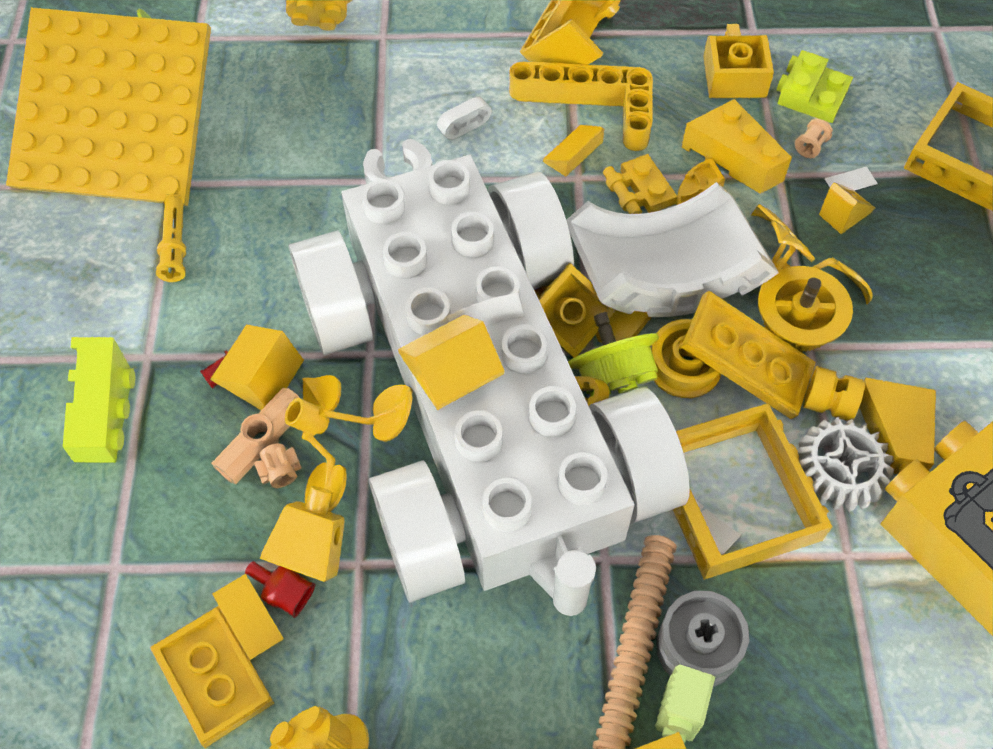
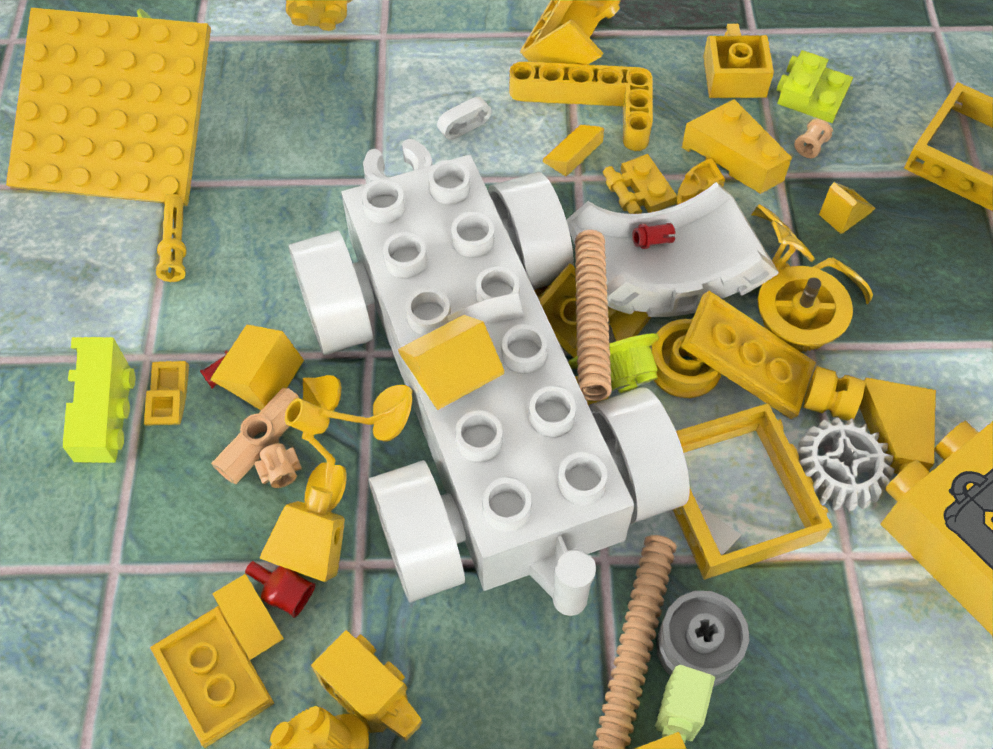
white sticker [824,167,878,190] -> none
none -> yellow slope [144,361,189,426]
none -> yellow hinge [311,630,423,741]
none -> light nougat piece [575,230,612,401]
none -> red pin [632,223,676,249]

